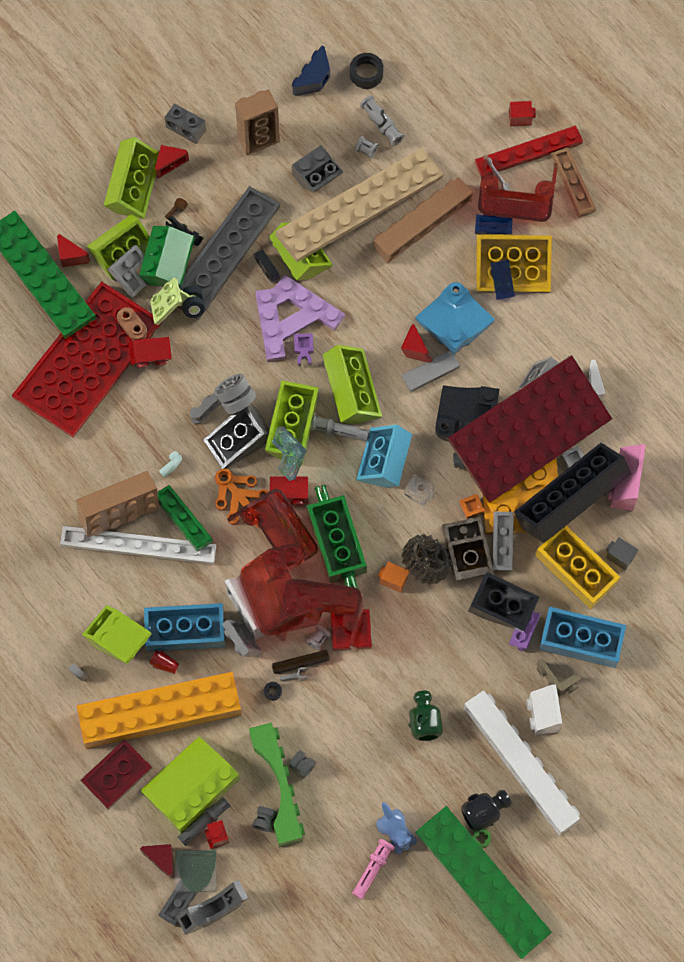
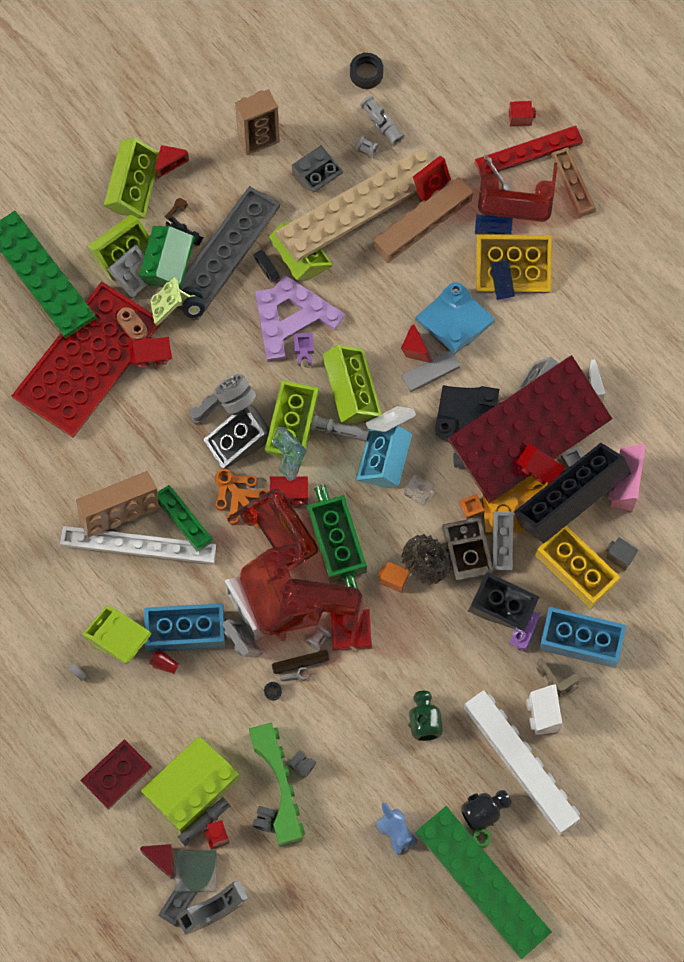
red slope [57,234,90,267] -> none
light orange brick [76,671,242,749] -> none
light aqua arm [159,451,182,478] -> none
dark grey brick [165,103,206,144] -> none
dark blue slope [292,45,330,96] -> none
bright pink pin [352,839,395,900] -> none
none -> white plate [366,406,416,432]
none -> red plate [413,155,451,202]
none -> red brick [516,444,565,485]

